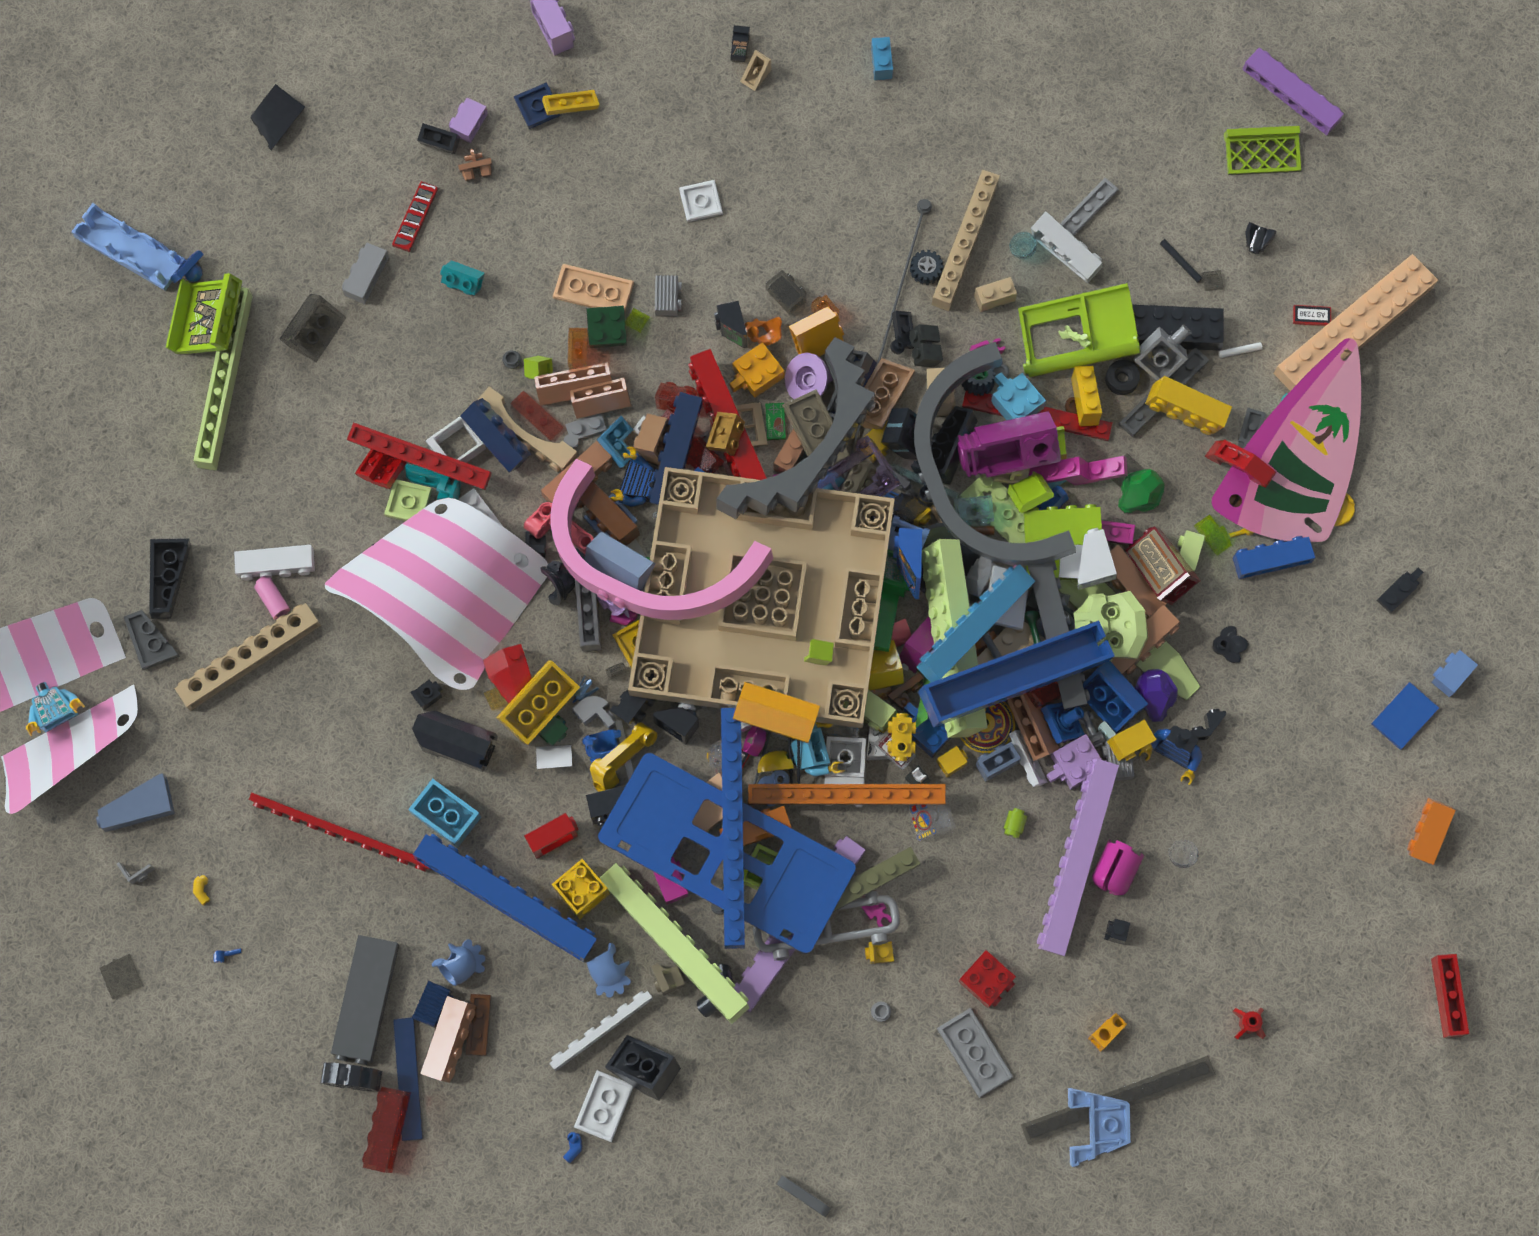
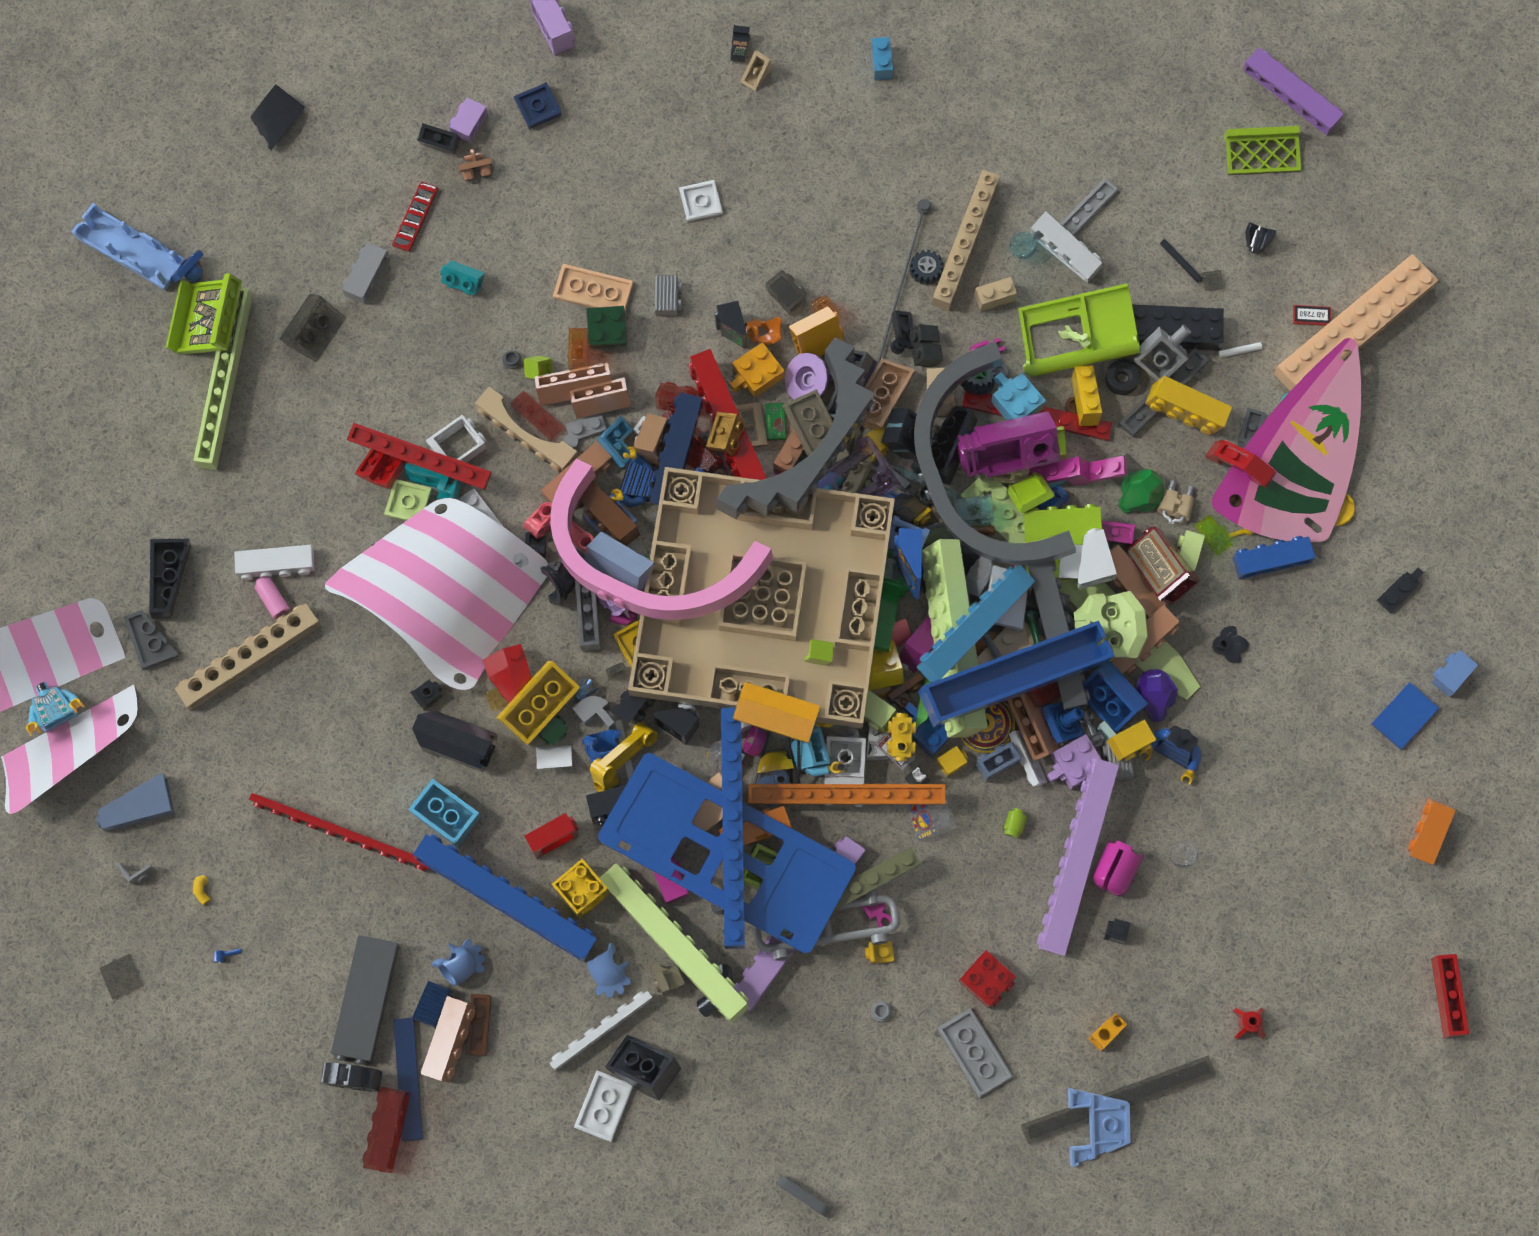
dark blue brick [460,398,532,473] -> none
yellow plate [542,90,599,115] -> none
blue arm [563,1132,582,1163] -> none
clear neon green tile [625,308,650,333] -> none
black slope [1190,709,1226,741] -> none
none -> tan piece [1157,480,1195,524]

